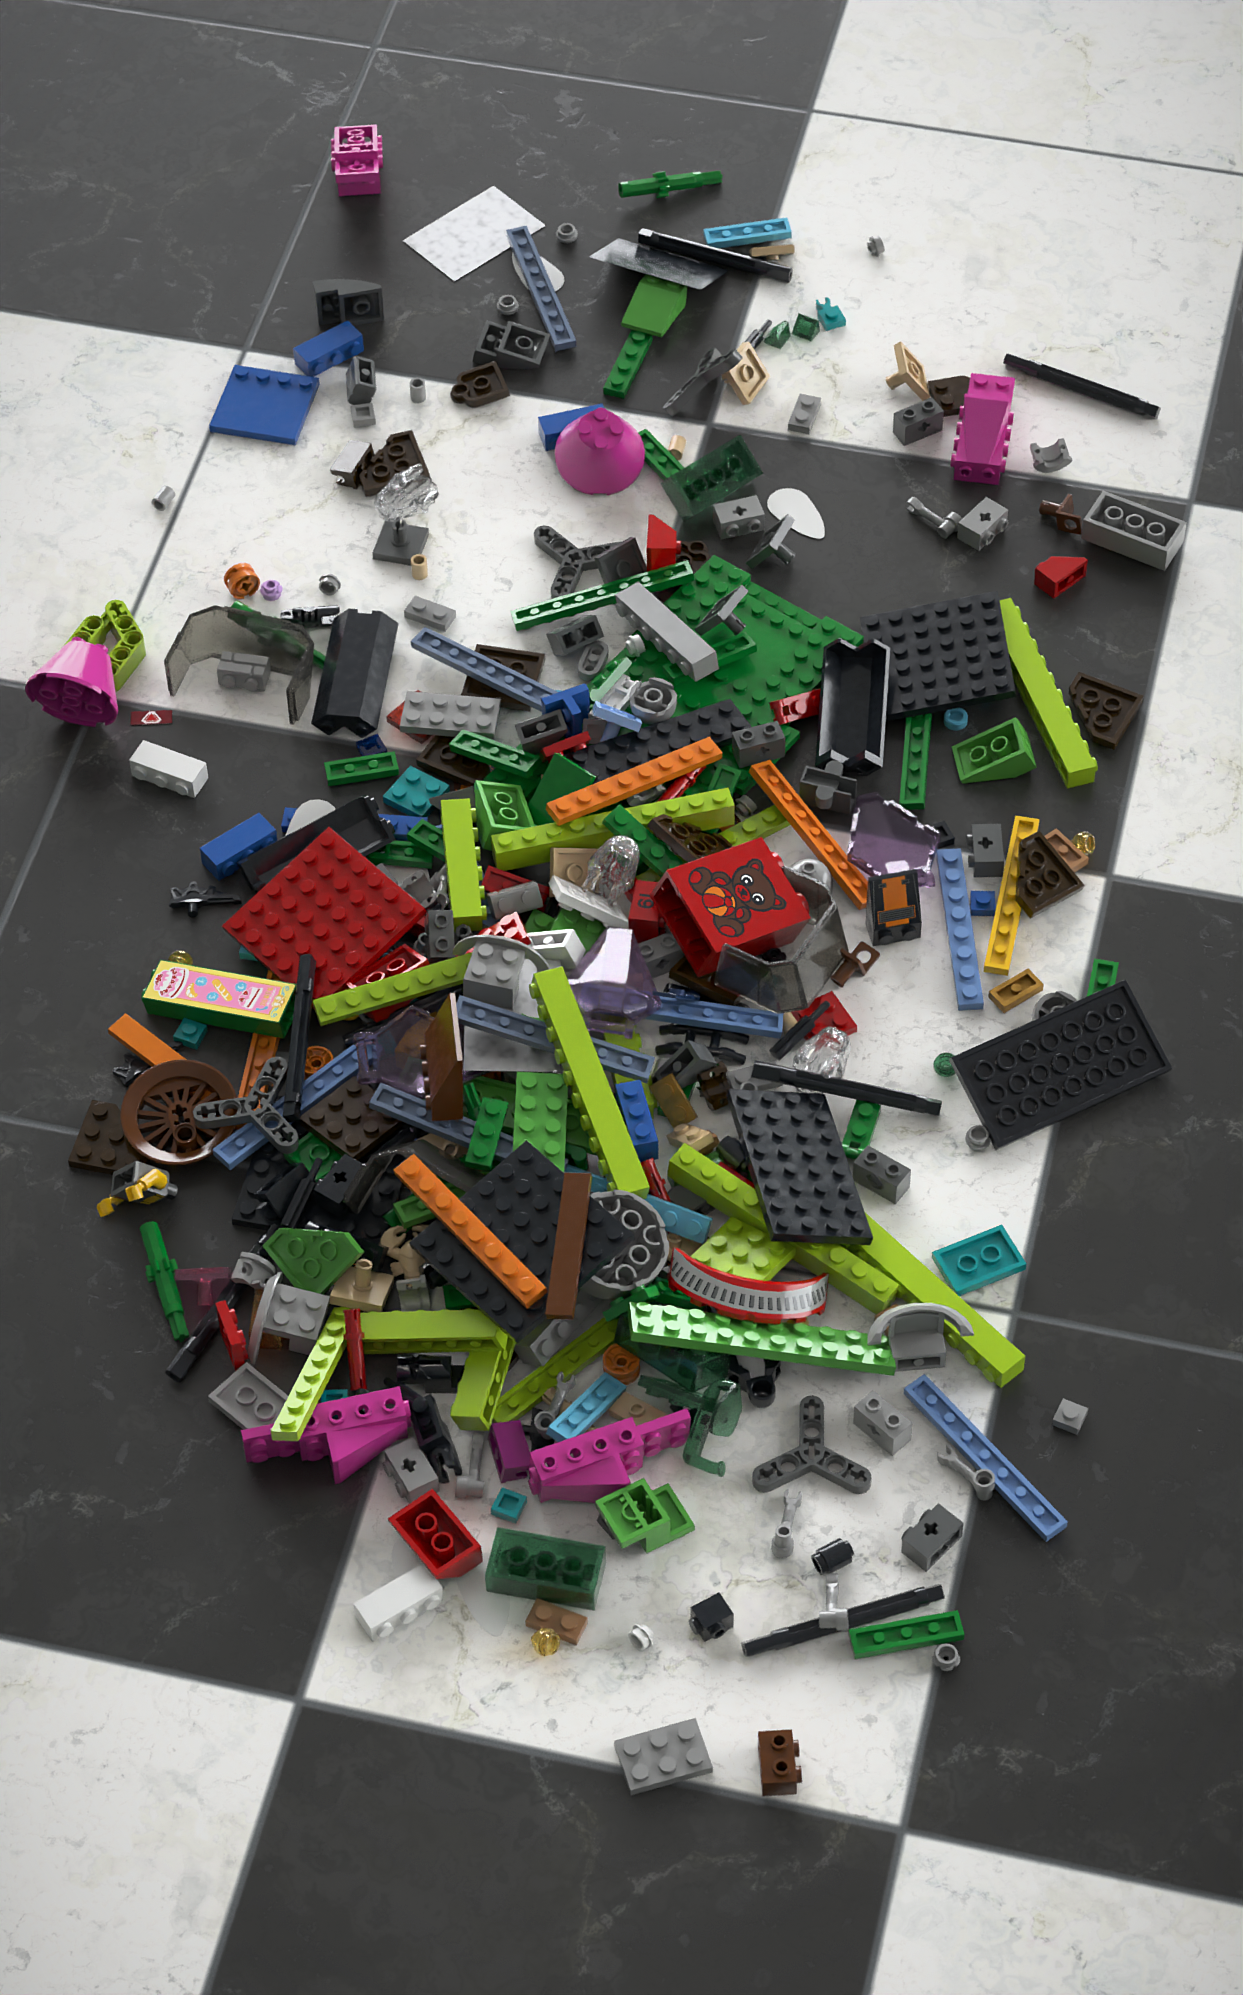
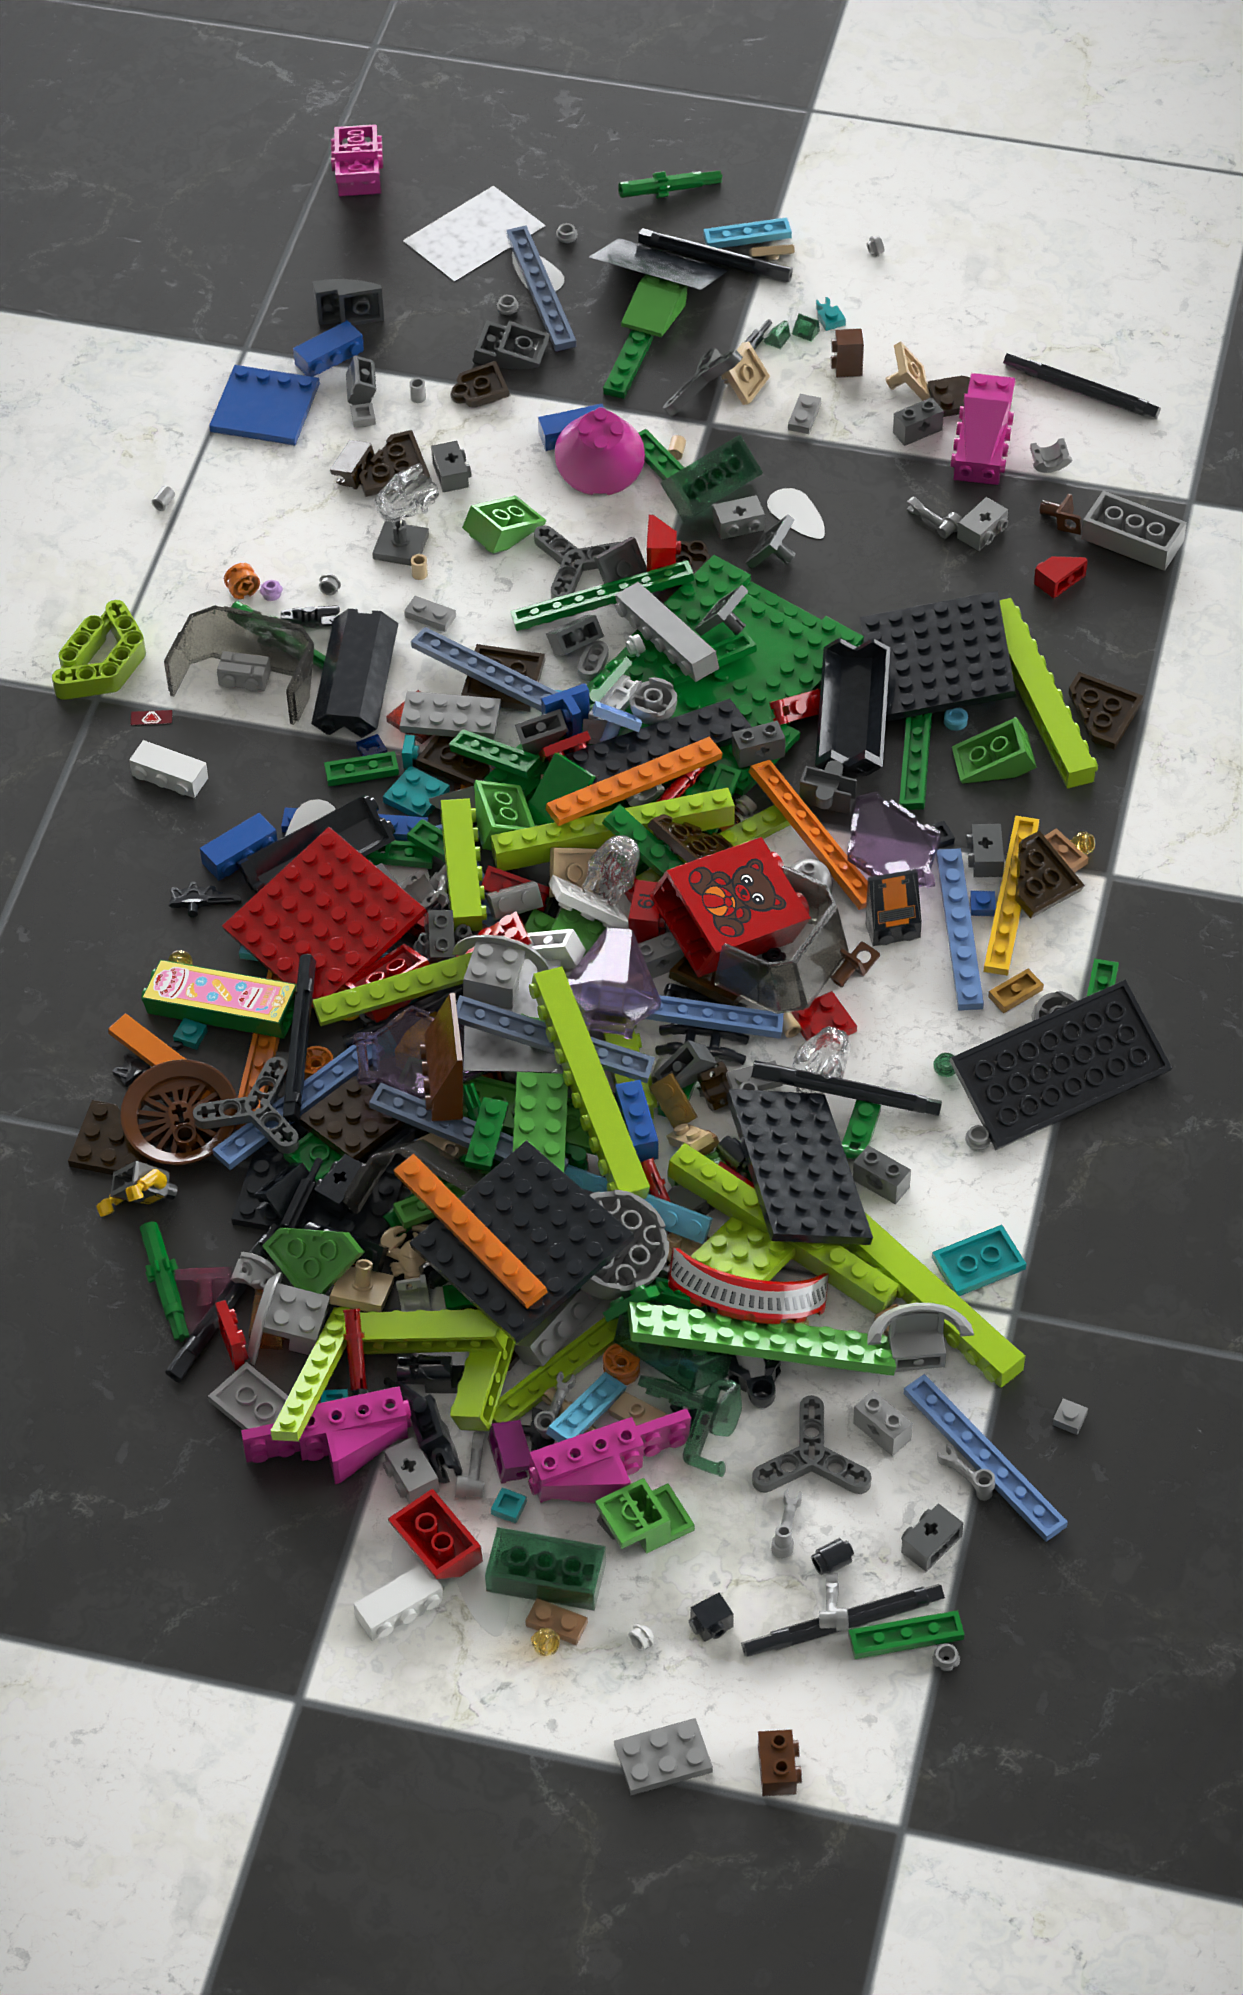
dark pink cone [25,637,118,727] -> none
reddish brown tile [545,1172,592,1320] -> none
dark blue piece [652,988,701,1001] -> none
black axle [769,1001,830,1061] -> none
none -> teal plate [402,735,419,769]
none -> dark grey brick [431,440,472,493]
none -> bright green slope [462,495,547,553]
none -> reddish brown brick [830,328,864,378]

